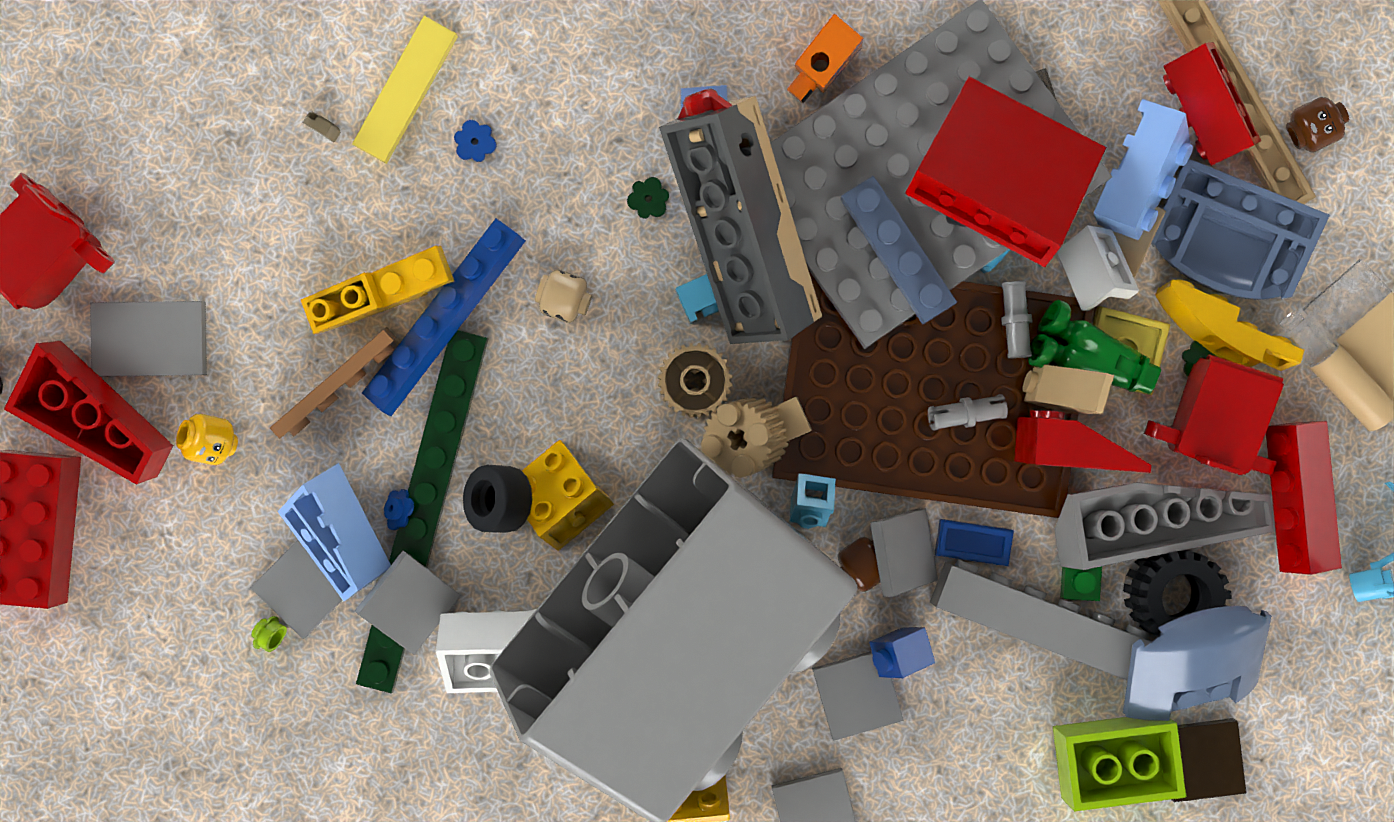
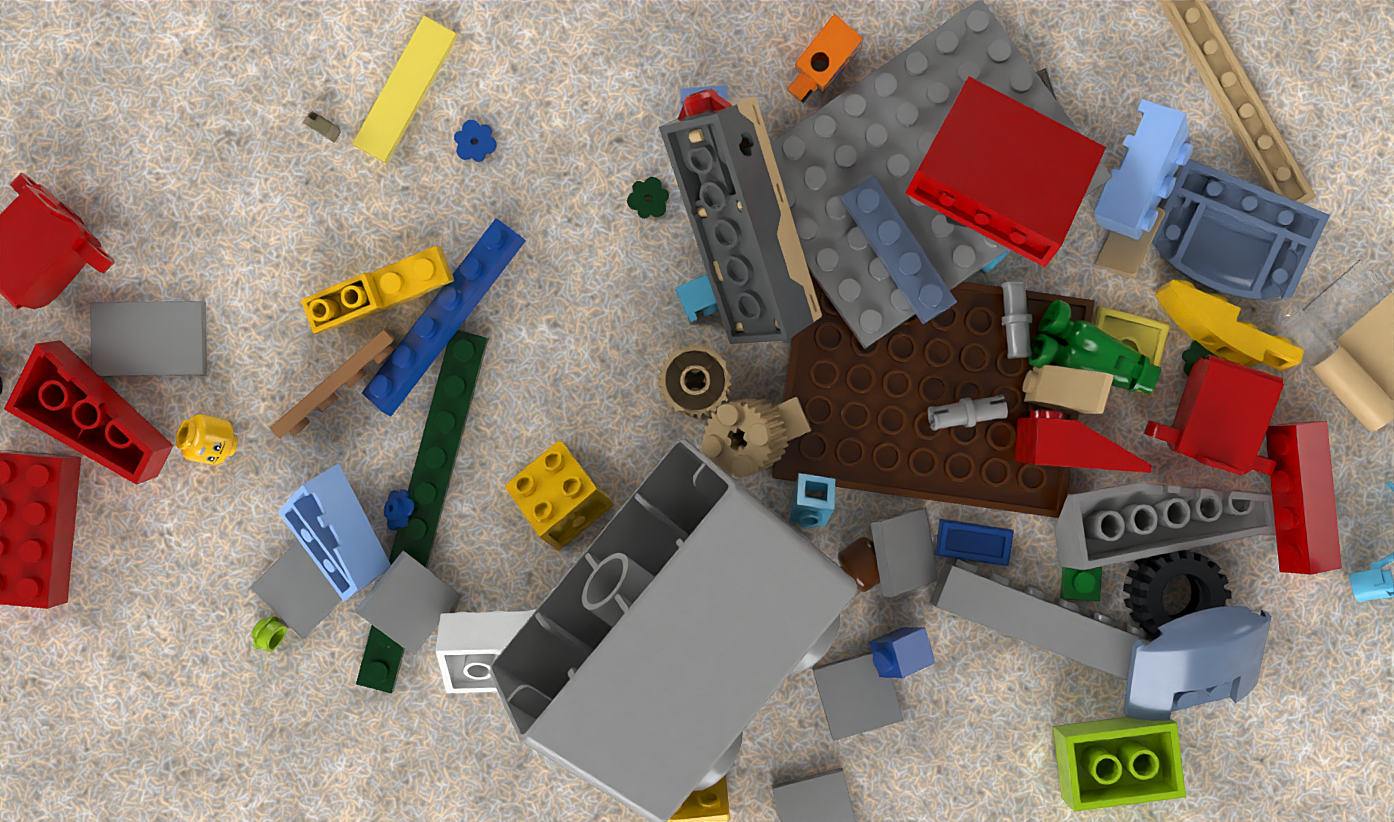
black tyre [463,464,532,533] -> none
tan head [535,269,592,323] -> none
white panel [1057,225,1139,311] -> none
red brick [1163,42,1261,166] -> none
dark brown tile [1171,718,1247,803] -> none
reddish brown head [1286,97,1350,152] -> none

